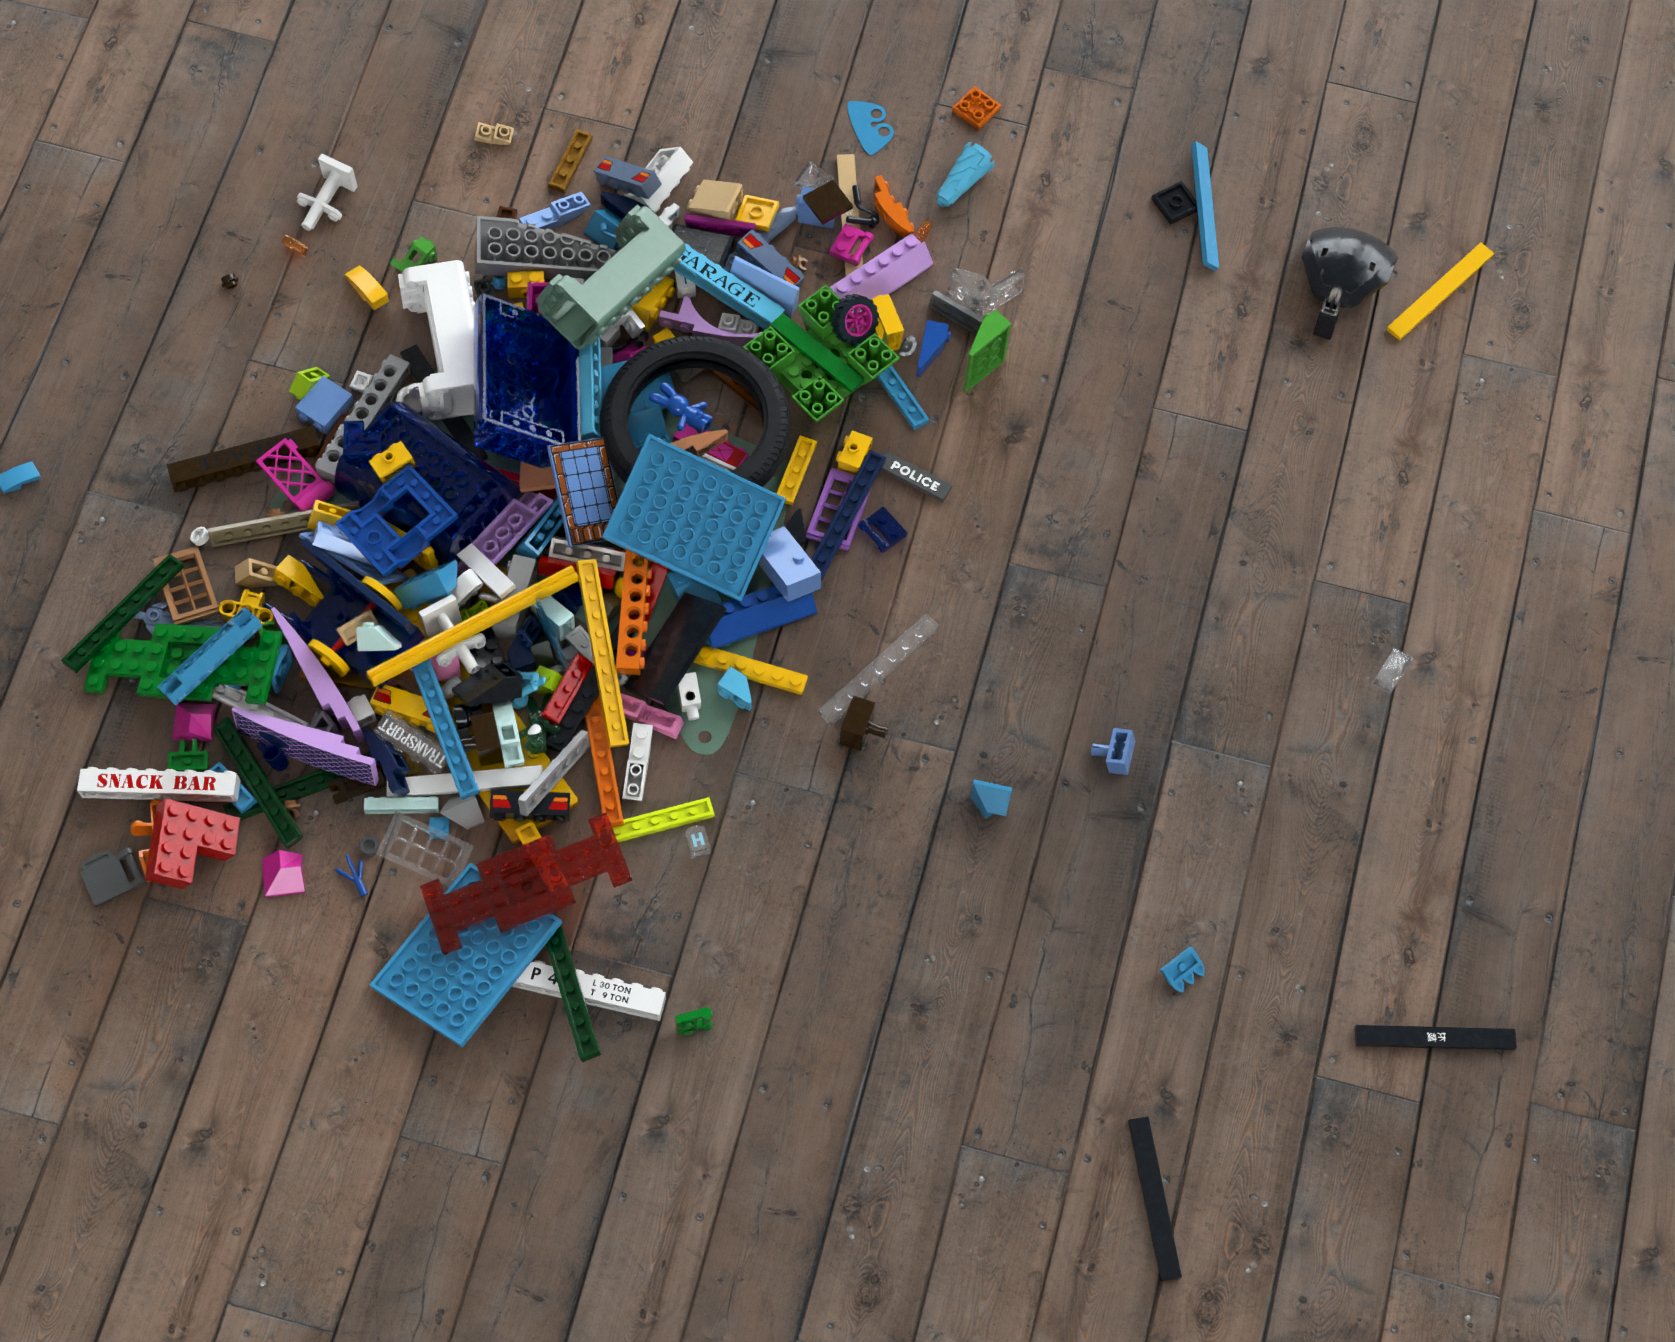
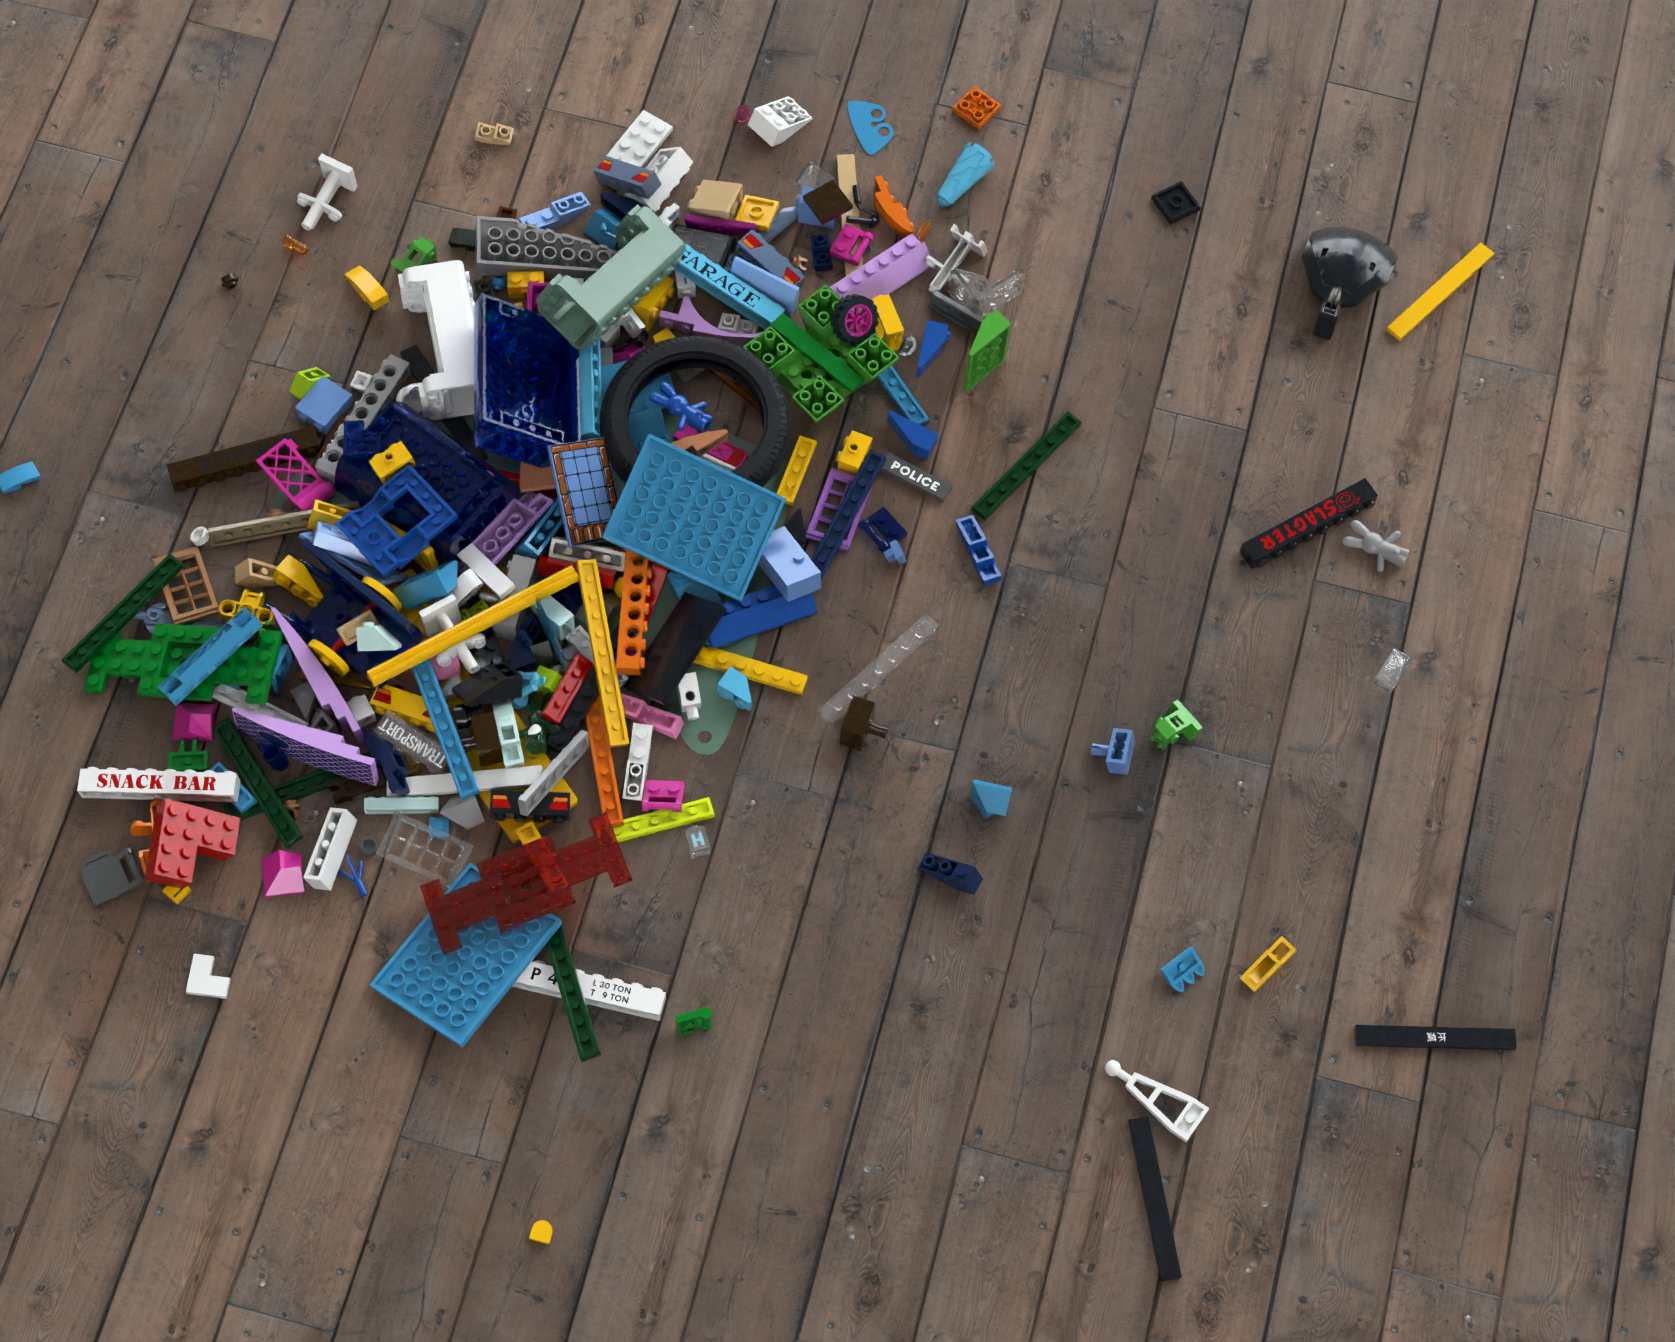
pearl gold tile [548,129,593,194] -> none
dark azure tile [1191,141,1219,271] -> none
none -> yellow tile [162,886,192,905]
none -> white tile [186,954,231,999]
none -> light grey slope [290,682,317,722]
none -> white brick [303,807,357,891]
none -> pearl dark grey slope [448,228,476,251]
none -> yellow tile [529,1220,553,1245]
none -> white plate [606,110,673,168]
none -> dark pink plate [642,780,685,812]
none -> clear pink plate [734,105,752,122]
none -> white slope [748,96,812,147]
none -> dark blue slope [810,234,833,271]
none -> medium blue tile [884,540,907,565]
none -> blue slope [887,410,939,460]
none -> dark blue slope [917,852,983,895]
none -> white piece [925,224,988,293]
none -> blue slope [955,515,1002,586]
none -> dark green tile [971,411,1082,521]
none -> white plate [1105,1060,1209,1143]
none -> bright green tile [1150,700,1203,750]
none -> black brick [1239,478,1378,569]
none -> yellow slope [1240,936,1297,992]
none -> light grey animal [1342,520,1409,572]

